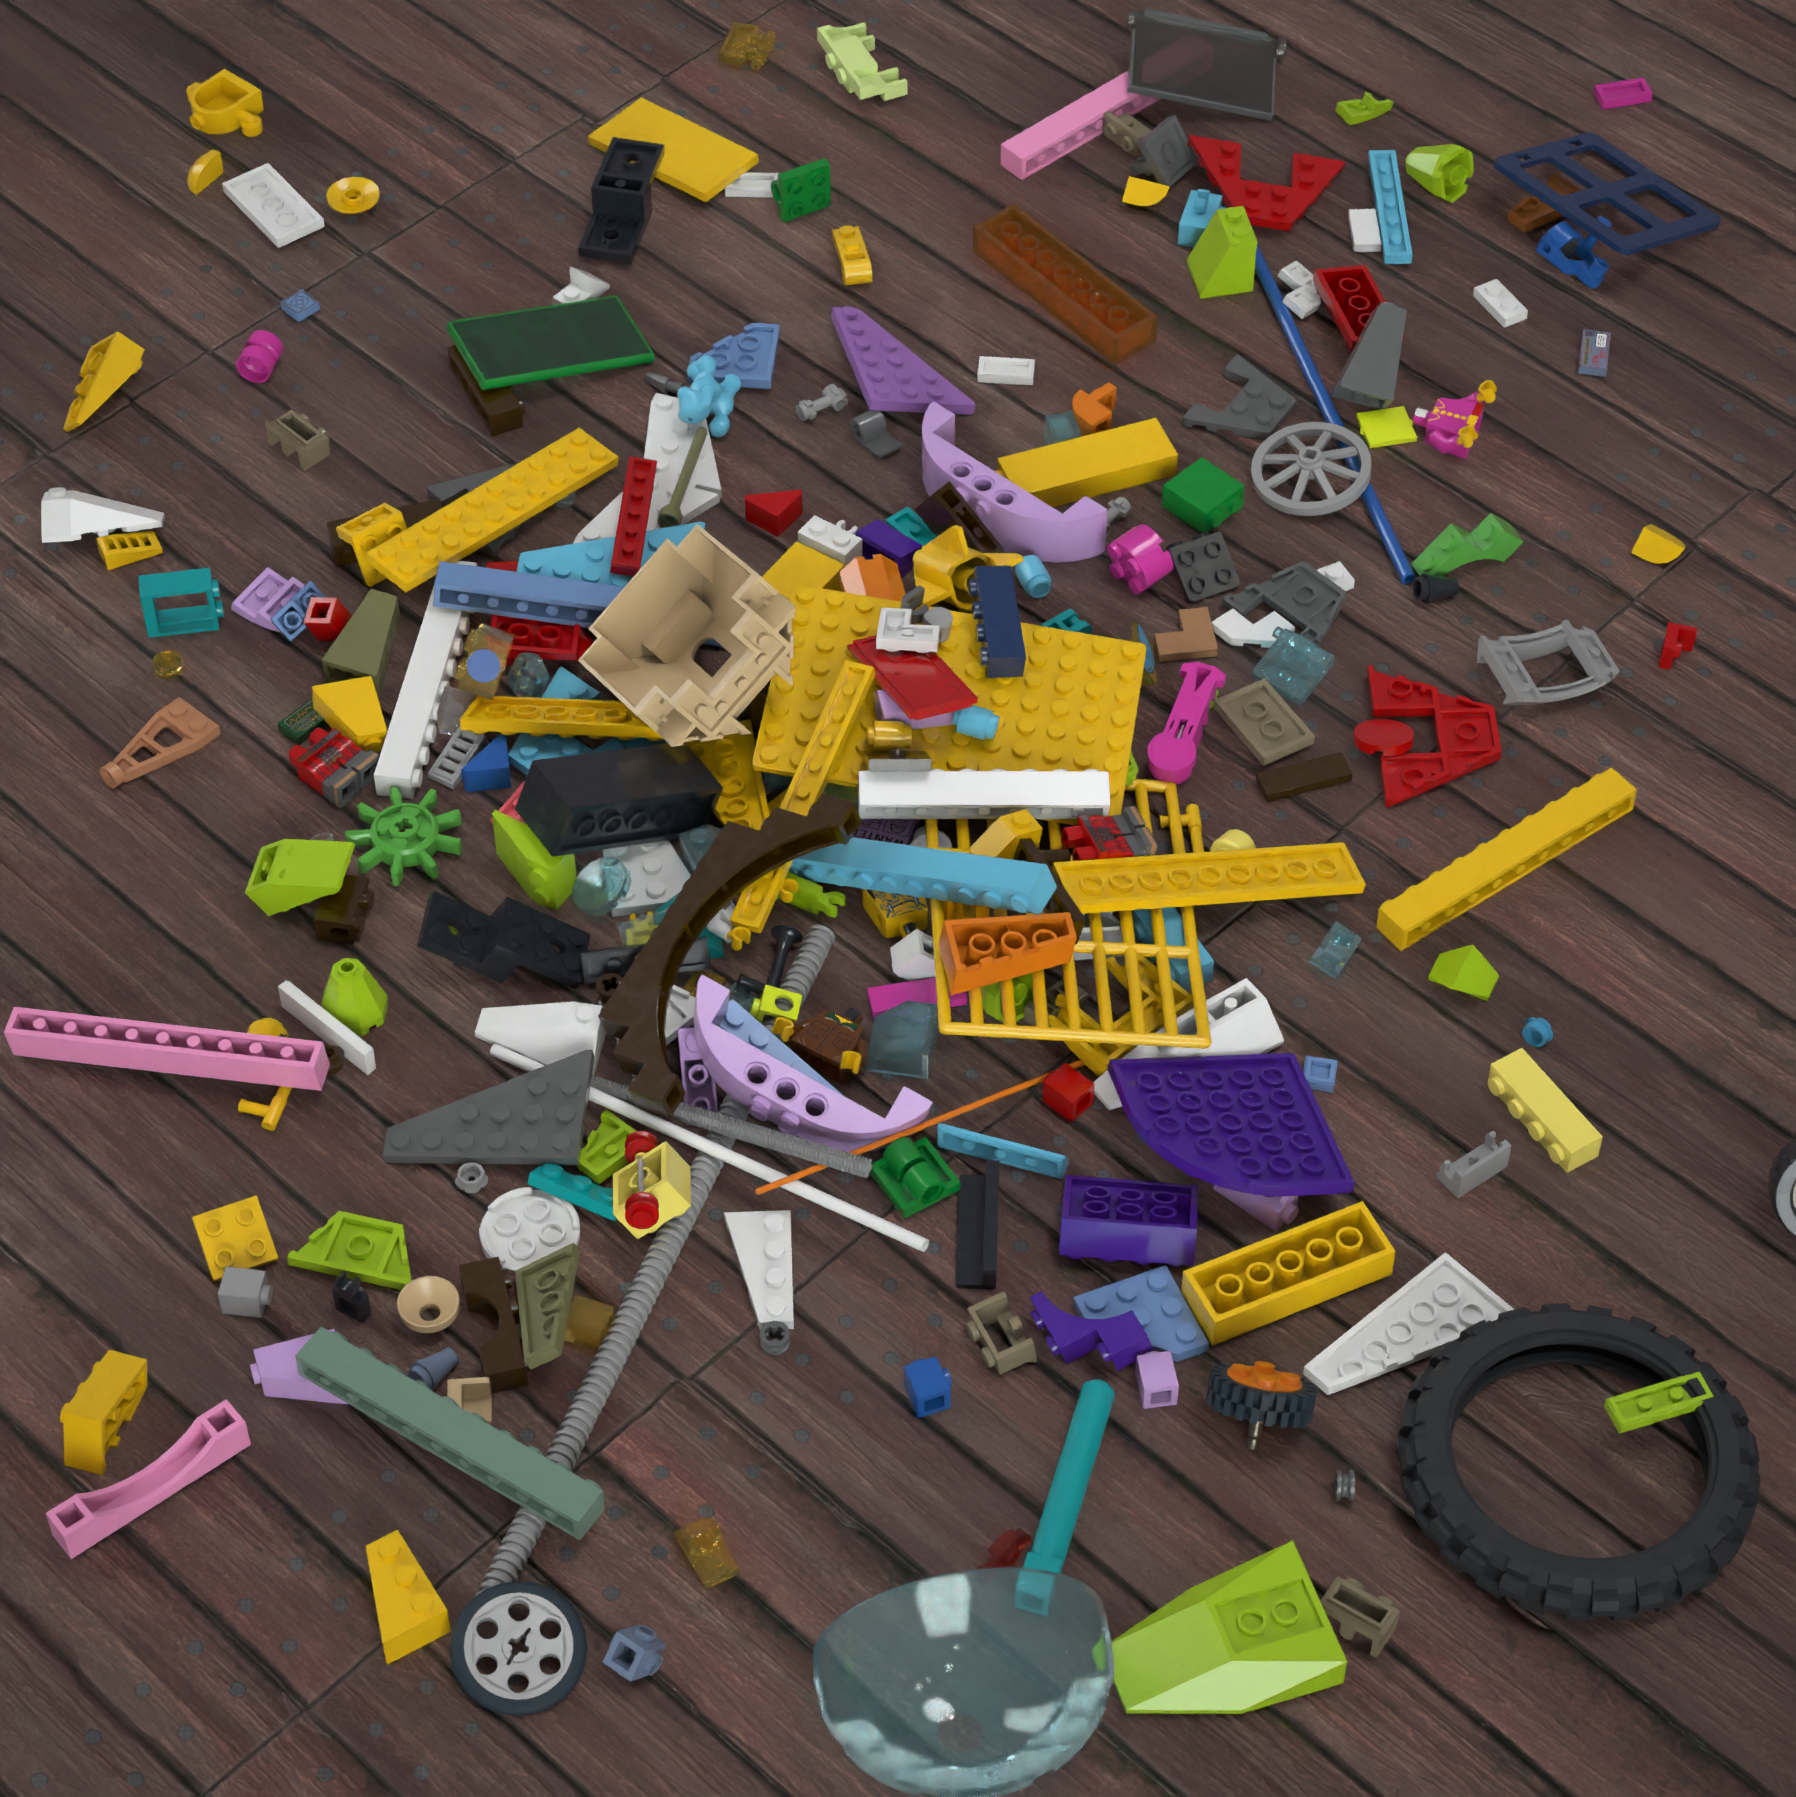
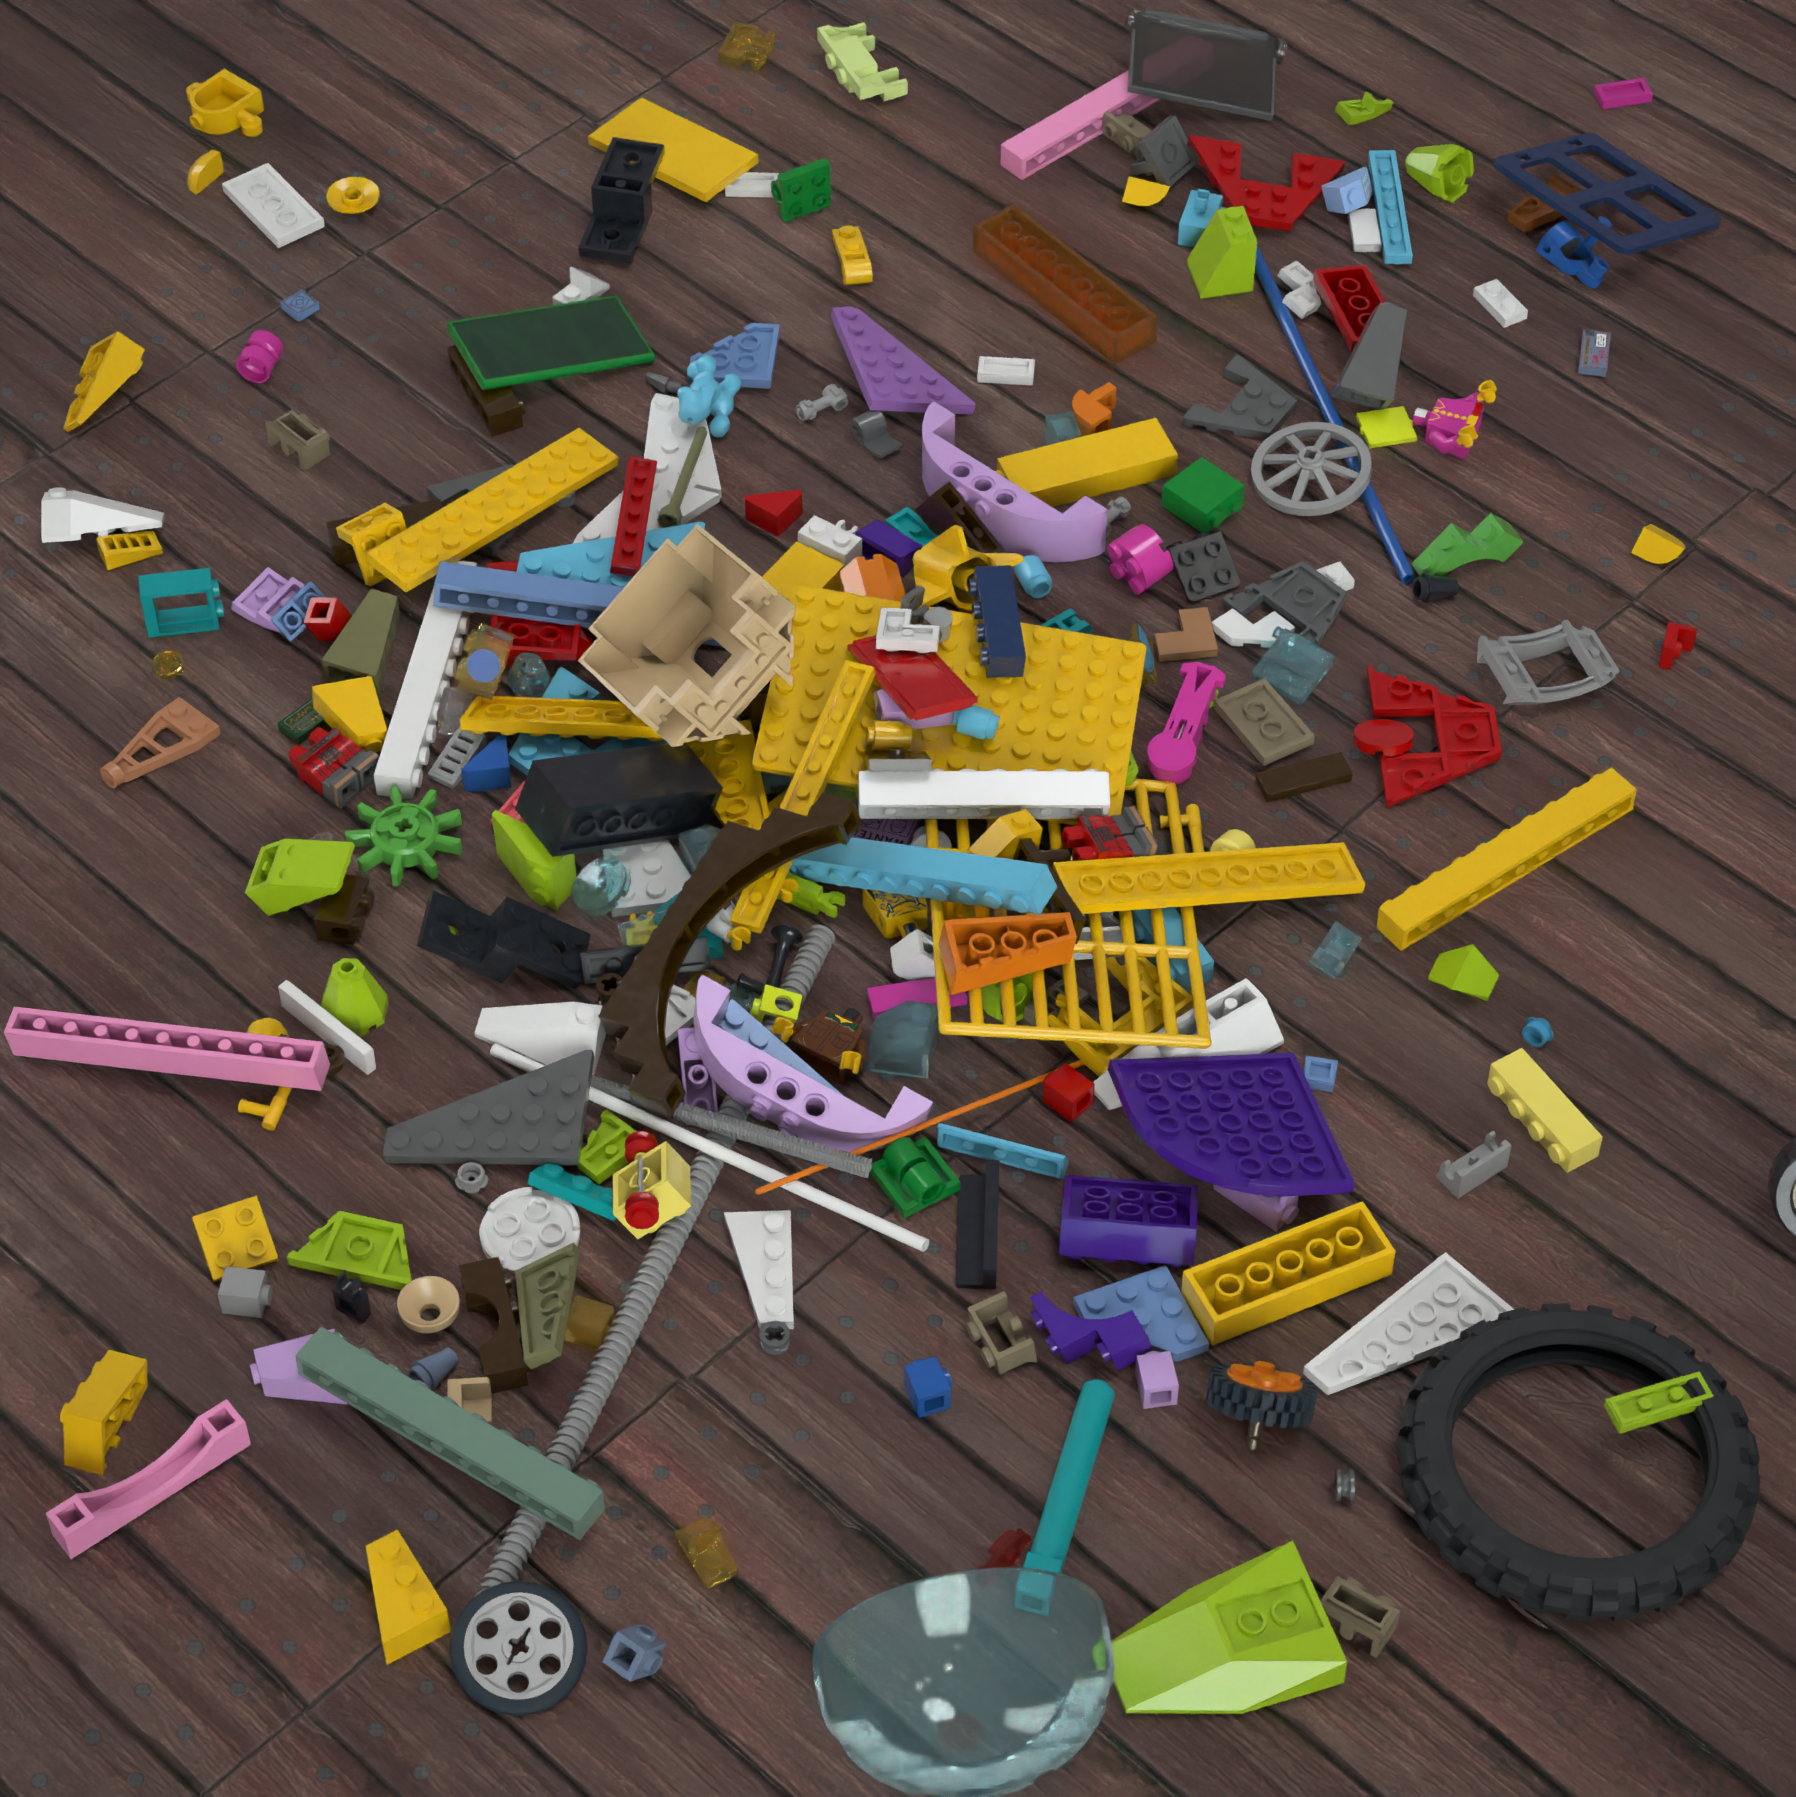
none -> light blue slope [1321,167,1373,214]

